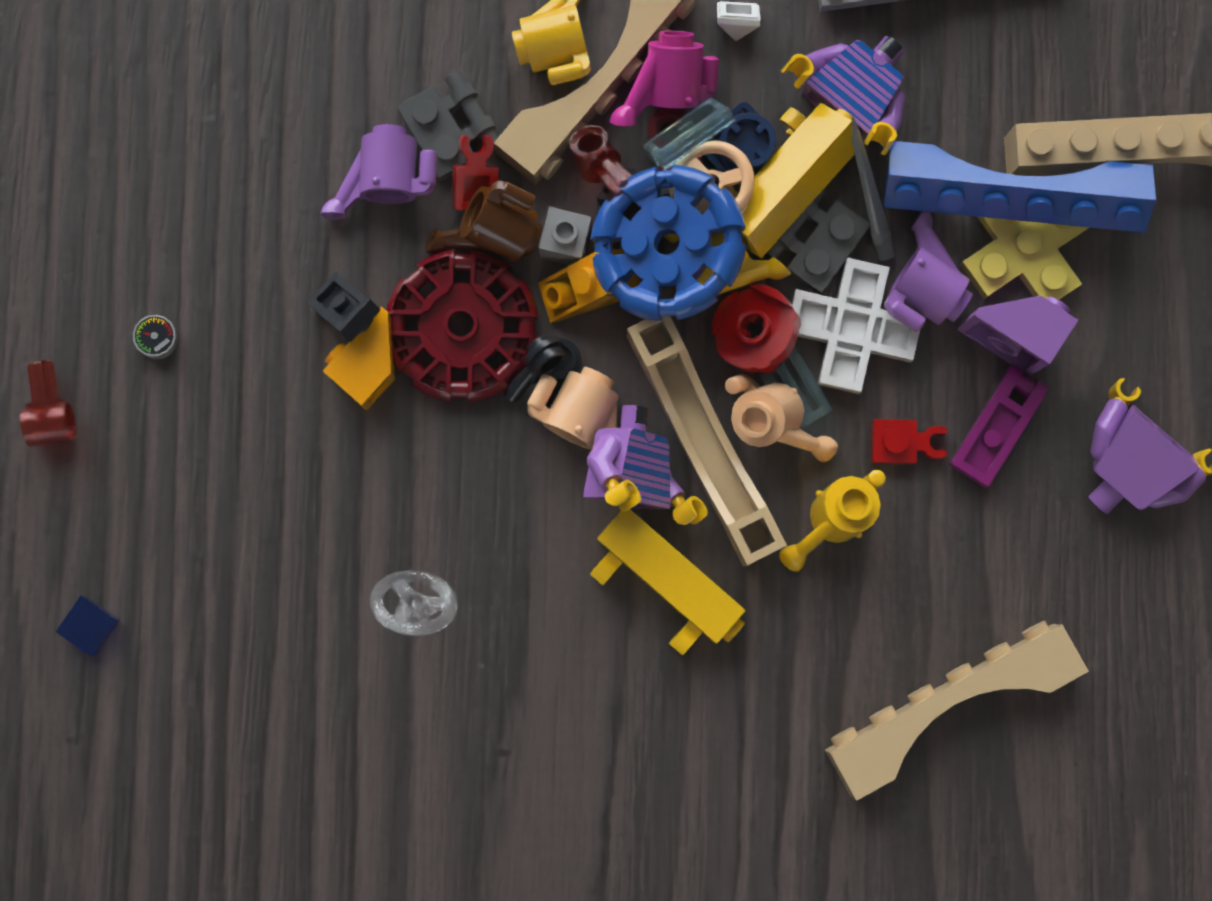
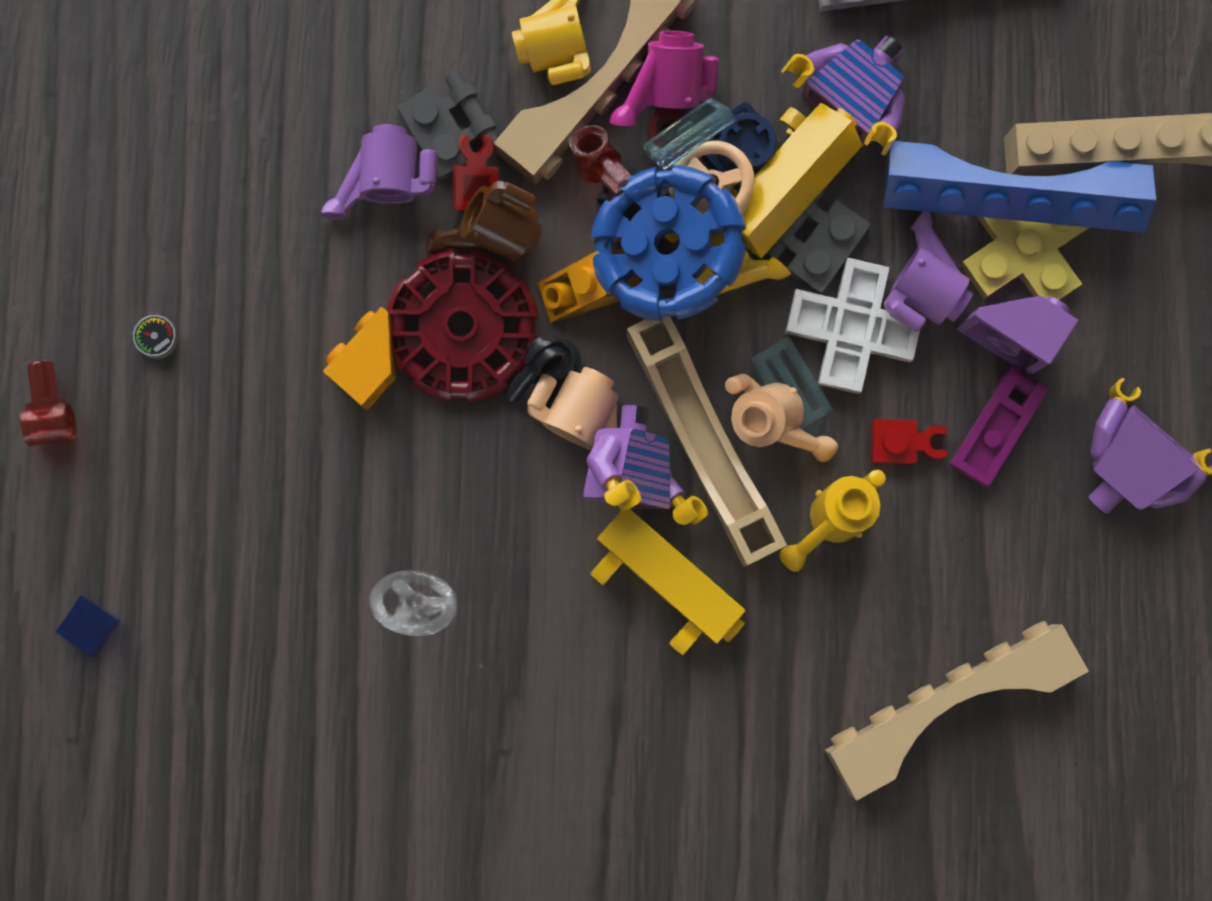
black plate [306,272,381,342] -> none
light grey brick [539,207,592,266] -> none
red plate [712,284,801,373] -> none
white slope [717,1,760,41] -> none
dark grey bar [852,114,896,261] -> none

